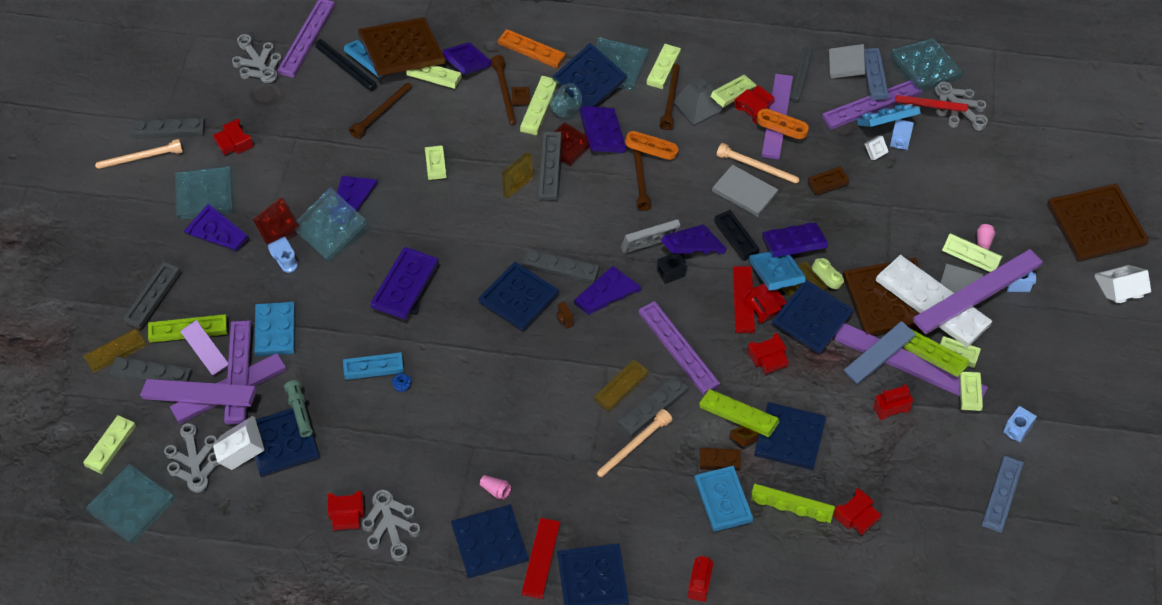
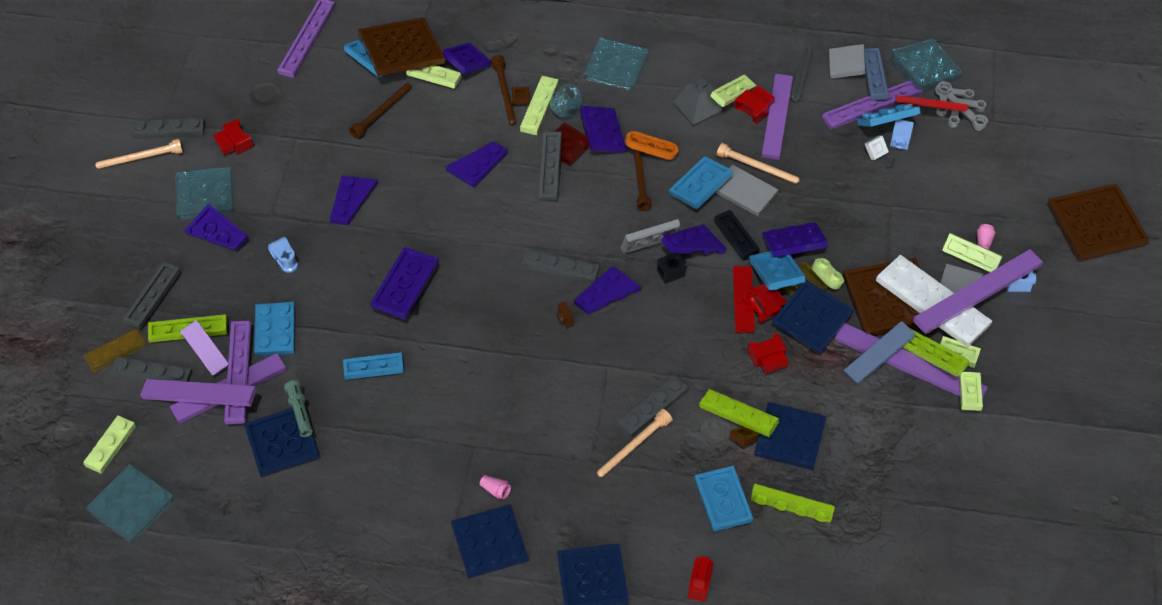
light grey plant [164,423,219,493] -> none
white slope [213,416,264,470] -> none
light grey plant [232,34,282,83] -> none
clear red plate [253,197,300,245] -> none
clear light blue plate [291,187,368,262] -> none
black axle [315,39,377,91] -> none
red piece [327,491,364,531] -> none
light grey plant [362,490,421,561] -> none
blue plate [392,373,411,392] -> none
yellowish green plate [425,146,446,180] -> none
dark blue plate [478,261,559,331] -> none
orange tile [498,29,566,69] -> none
clear yellow tile [501,152,533,199] -> none
red tile [522,518,560,599] -> none
dark blue plate [552,43,627,107] -> none
clear yellow plate [594,360,648,412] -> none
medium lavender tile [639,301,720,396] -> none
yellowish green plate [647,44,681,89] -> none
reddish brown piece [659,64,680,130] -> none
reddish brown plate [700,447,741,471] -> none
orange plate [757,109,809,139] -> none
reddish brown plate [808,167,849,195] -> none
red piece [833,488,881,535] -> none
red piece [873,384,913,420] -> none
sand blue tile [981,456,1024,533] -> none
light blue brick [1003,406,1037,443] -> none
white slope [1094,265,1151,303] -> none
none -> dark purple wing [446,141,508,188]
none -> dark azure plate [669,156,733,209]

